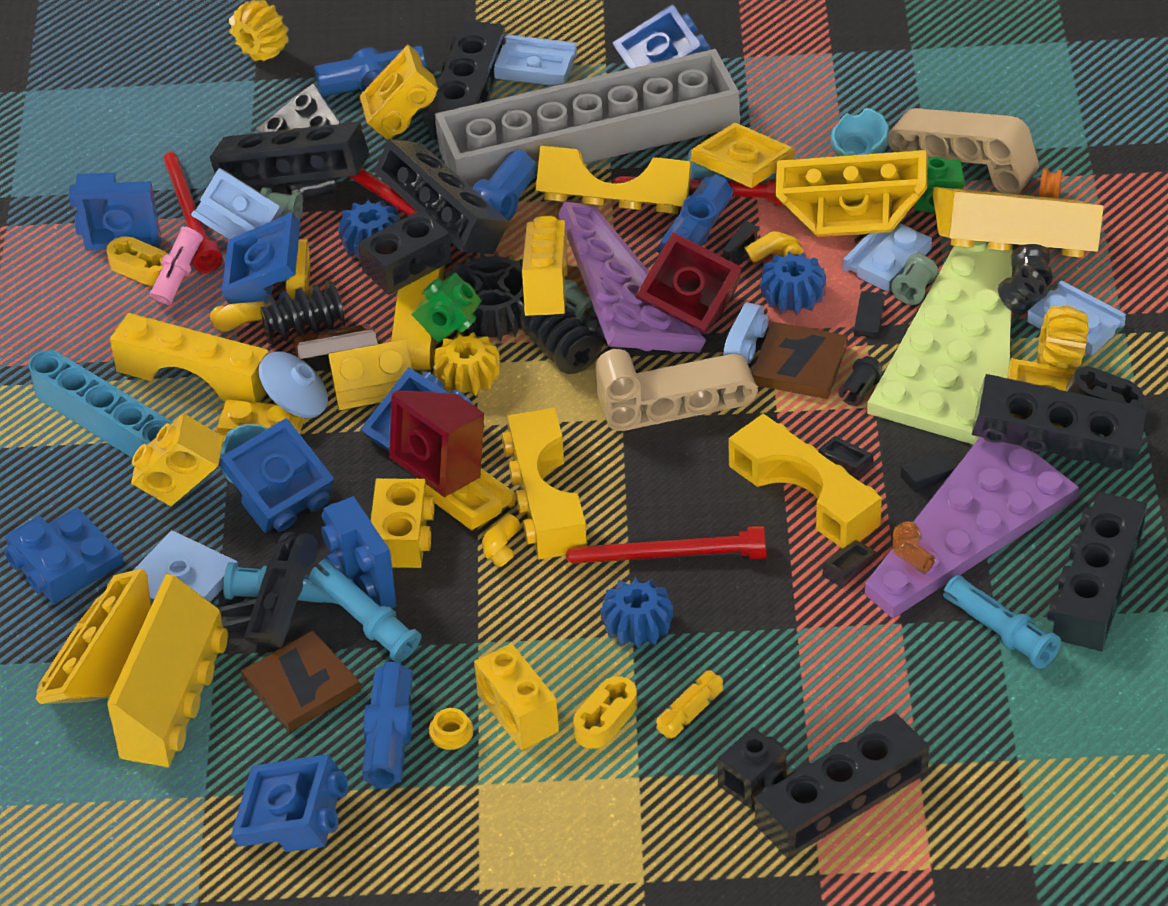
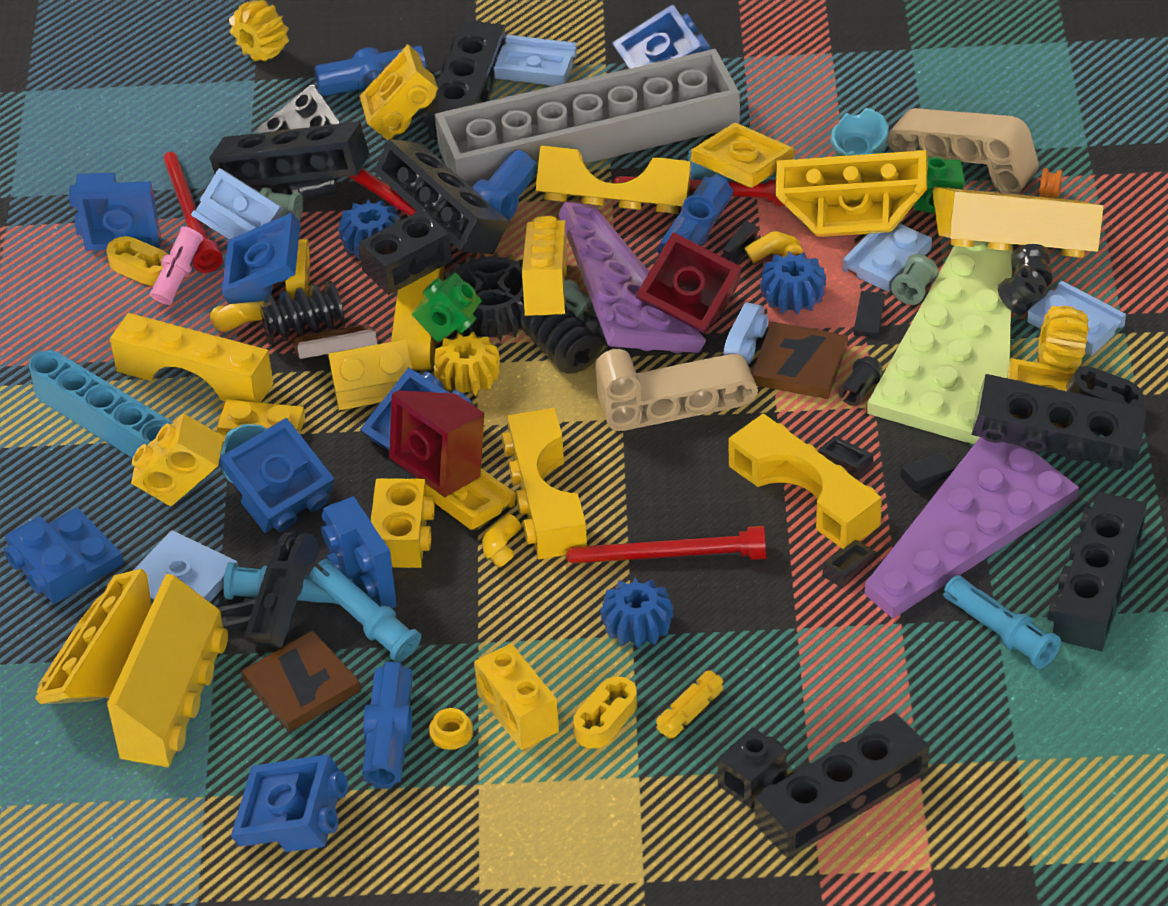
light blue dish [259,352,328,418] -> none
clear orange arm [893,521,936,574] -> none

